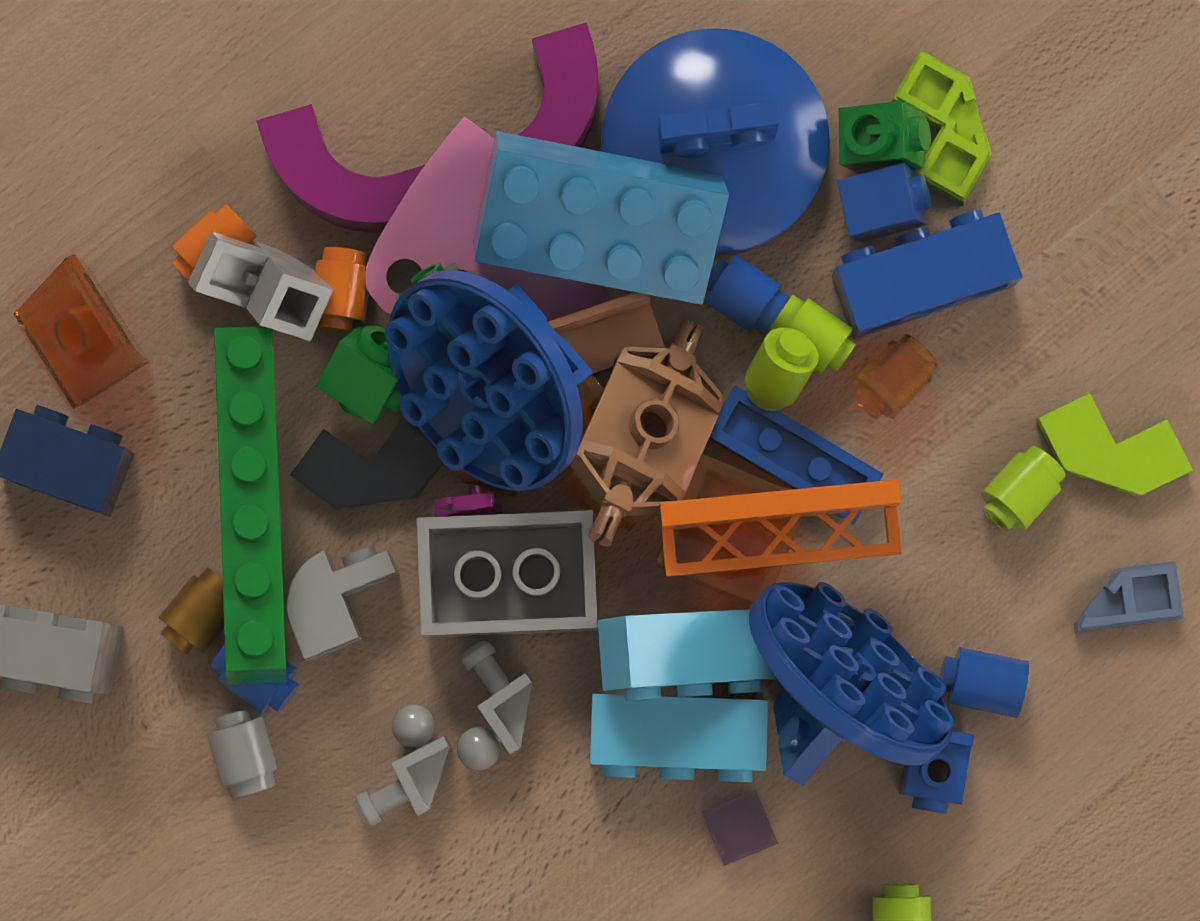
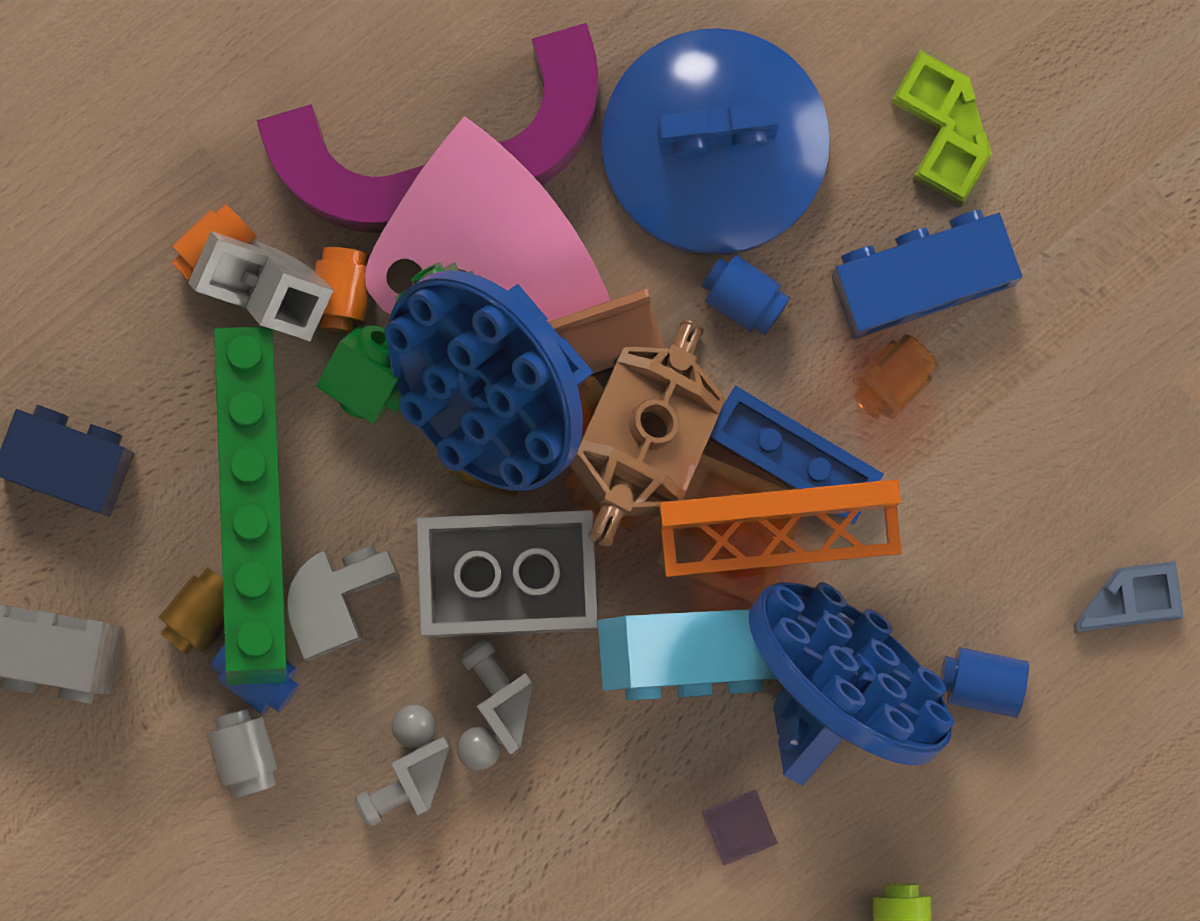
clear orange slope [14,254,149,409] -> none
black tile [290,417,443,510] -> none
magenta piece [433,485,503,517] -> none
dark azure brick [473,131,729,305] -> none
medium azure brick [590,694,768,782] -> none
lime brick [745,327,819,411] -> none
lime brick [768,295,856,376] -> none
blue brick [837,163,931,242] -> none
green brick [838,101,931,174] -> none
blue brick [899,731,974,814] -> none
lime brick [981,446,1066,532] -> none
lime tile [1036,393,1193,497] -> none

